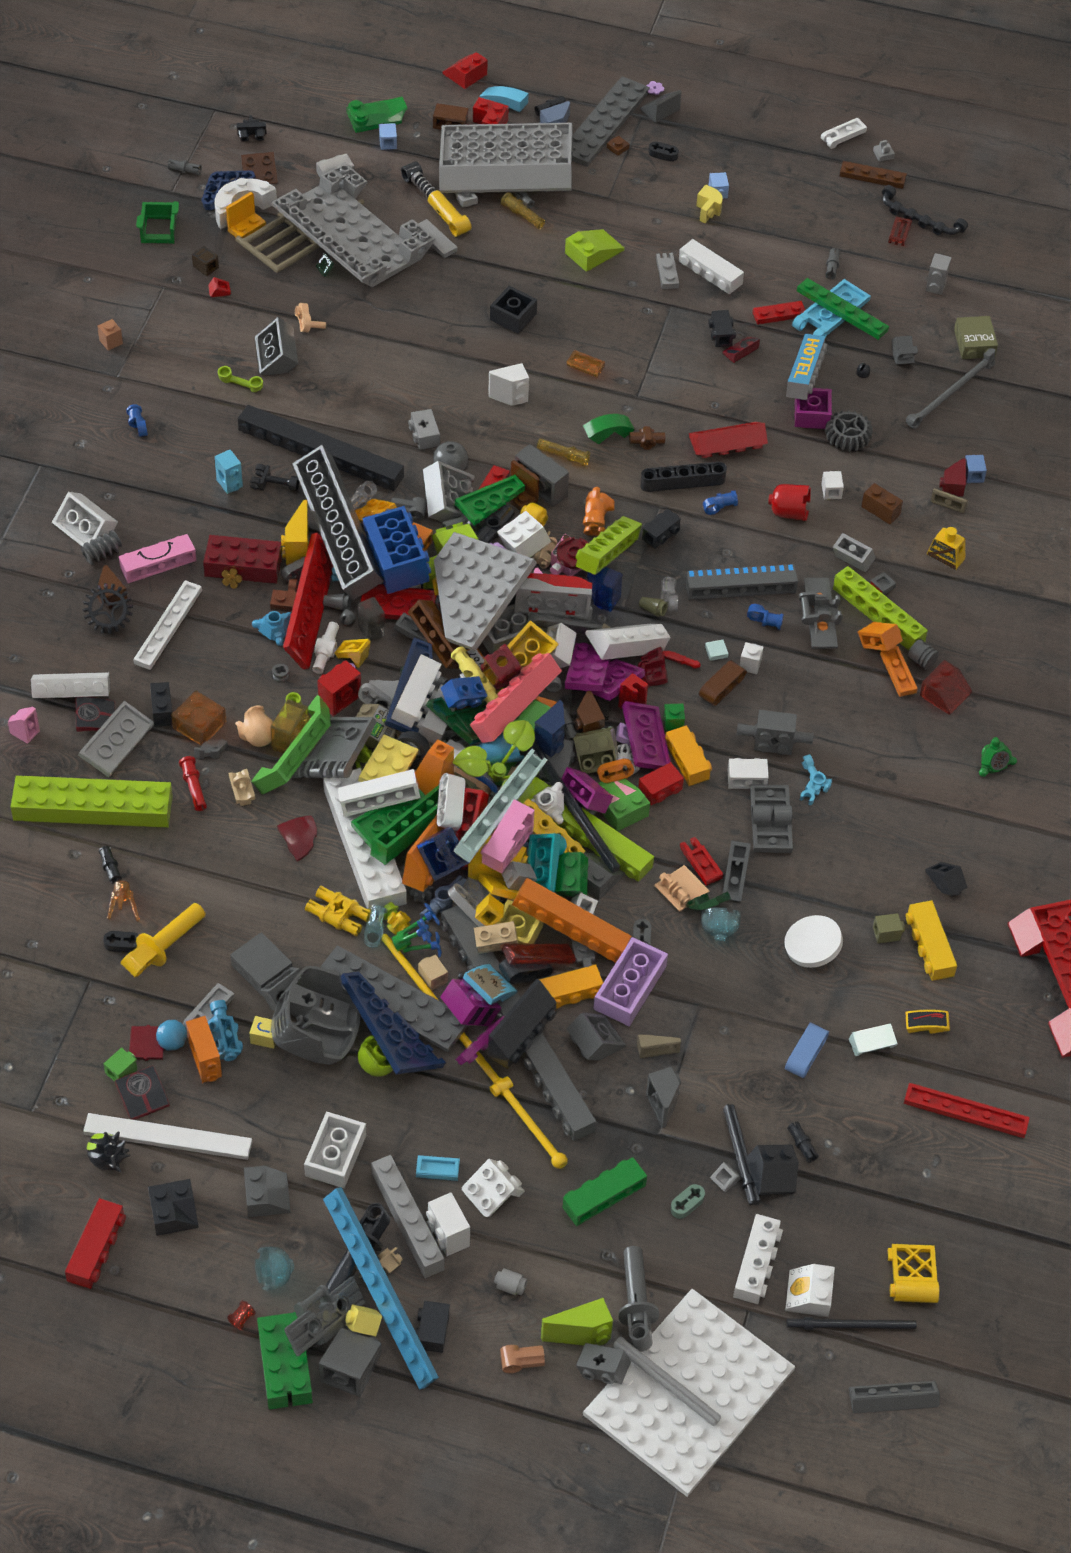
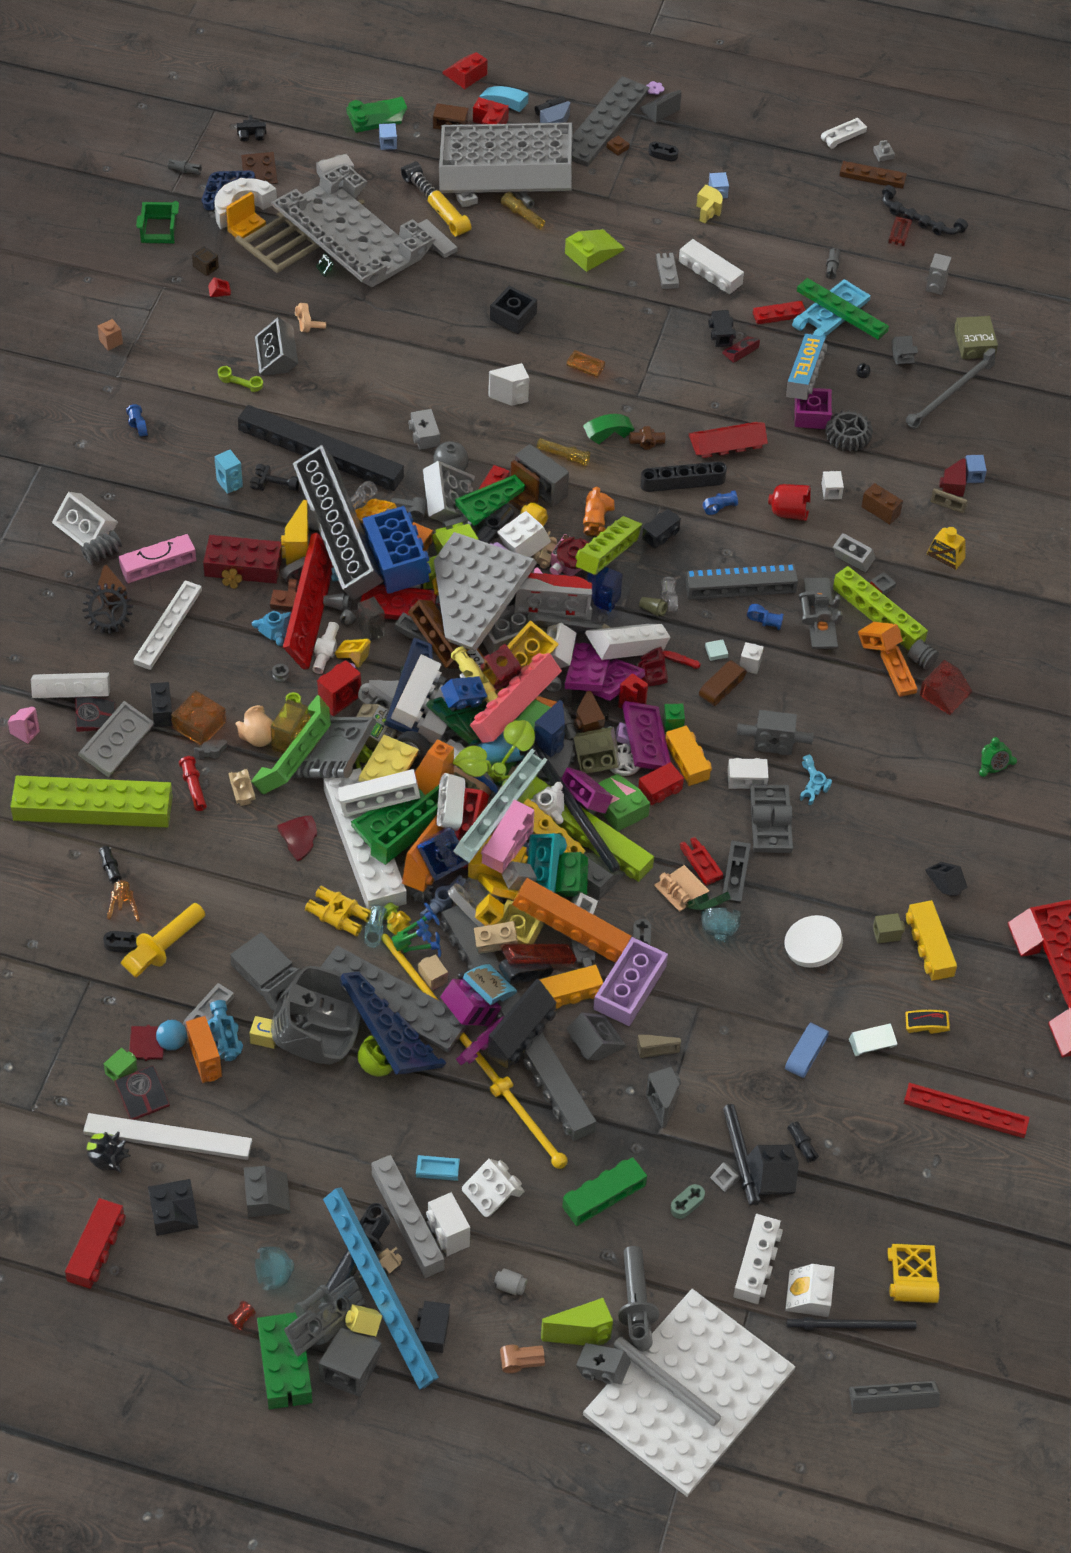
white brick [304,1111,366,1189] -> none
orange beam [597,758,634,783] -> none

